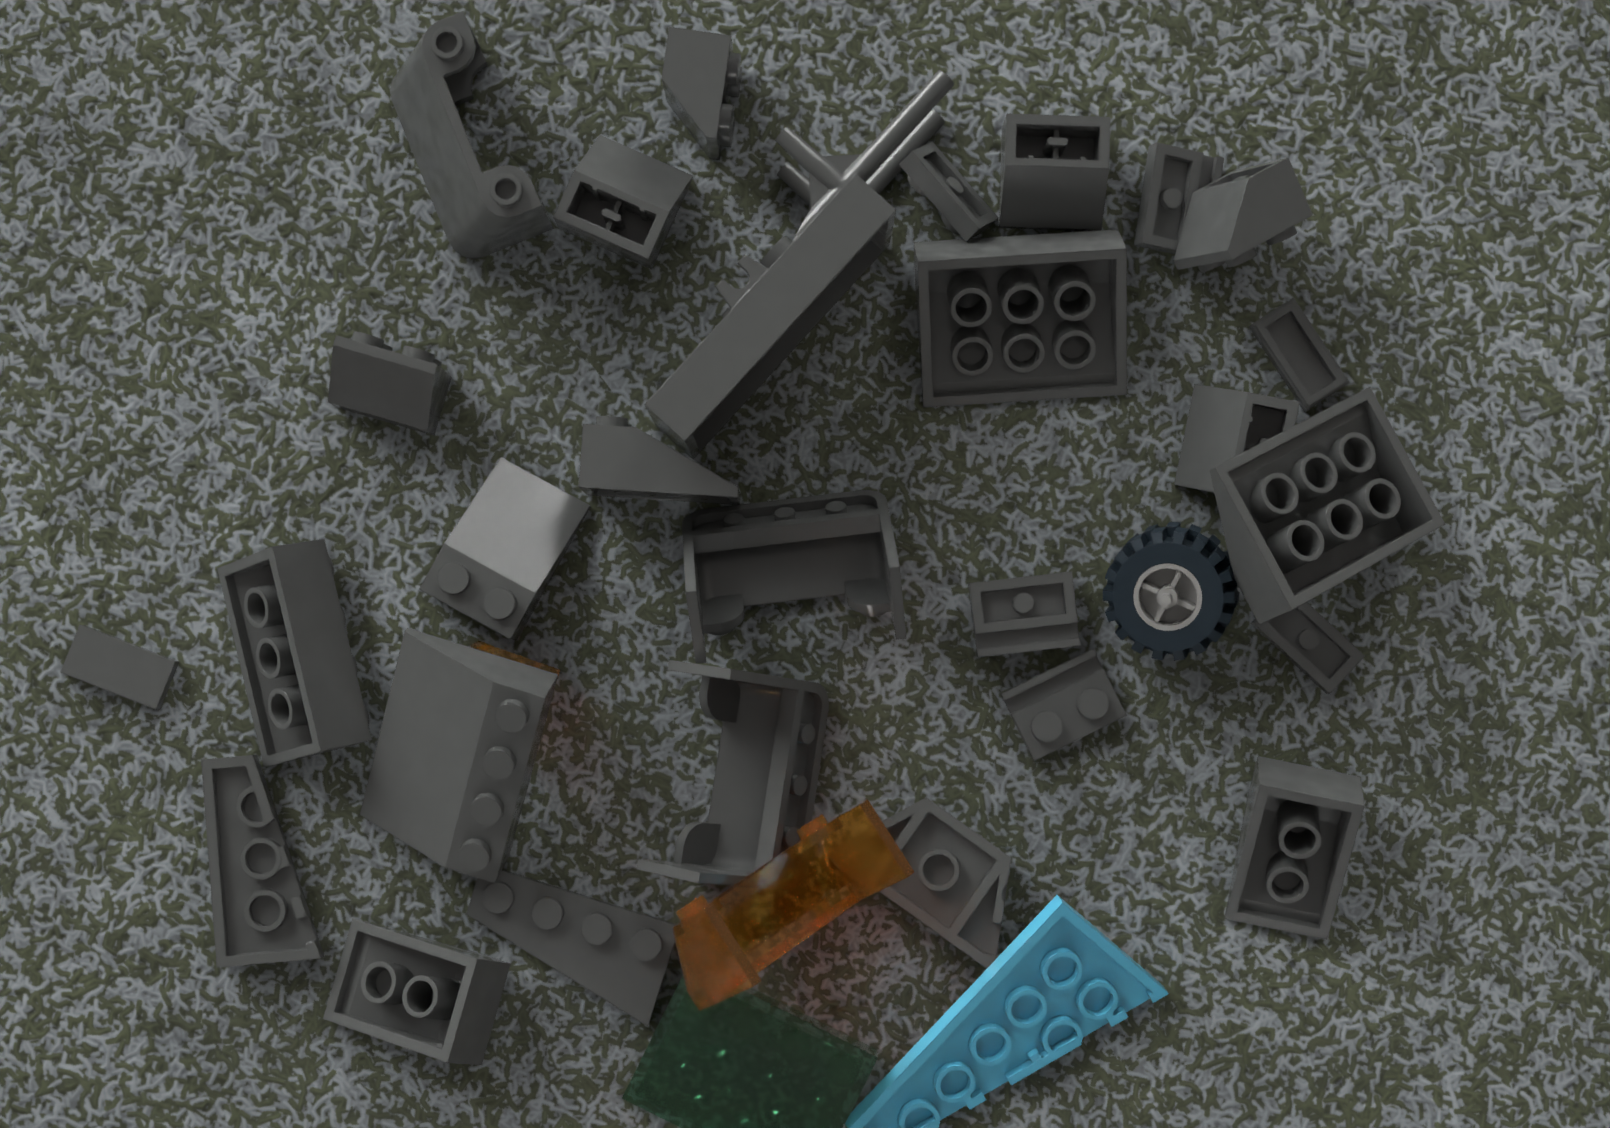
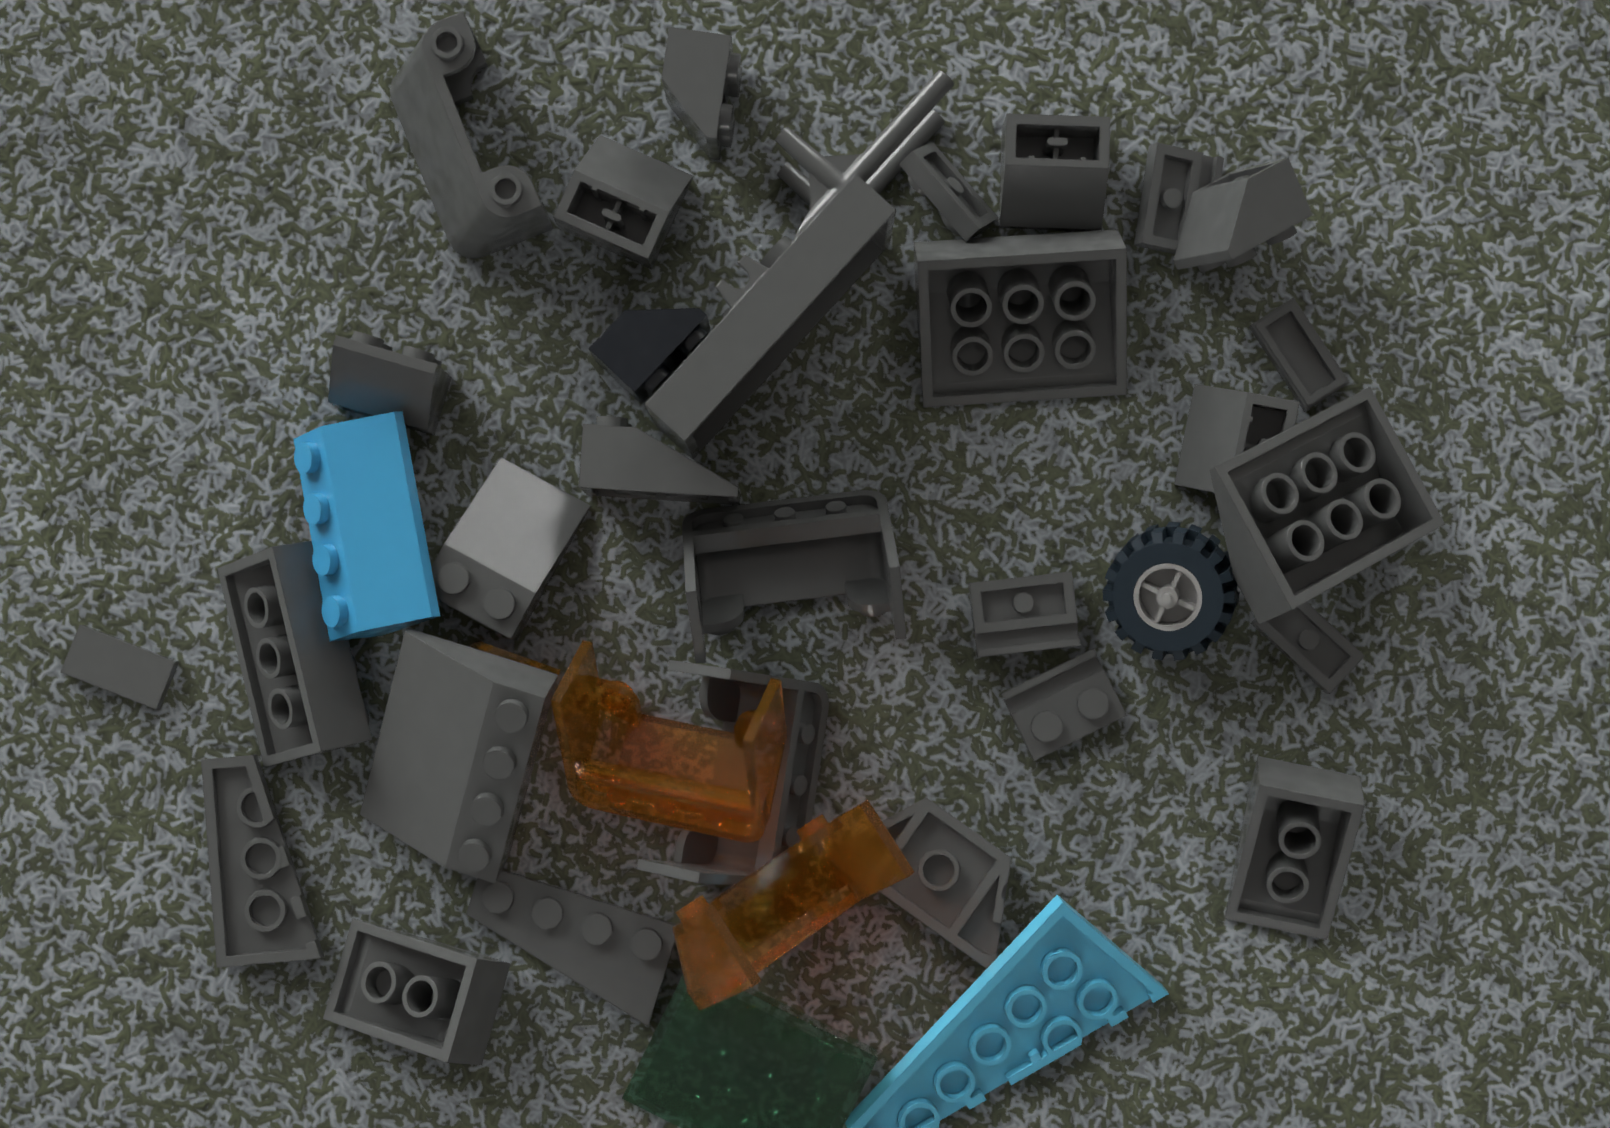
none -> dark azure slope [293,411,440,641]
none -> clear orange windscreen [551,640,787,843]
none -> black slope [588,308,711,404]

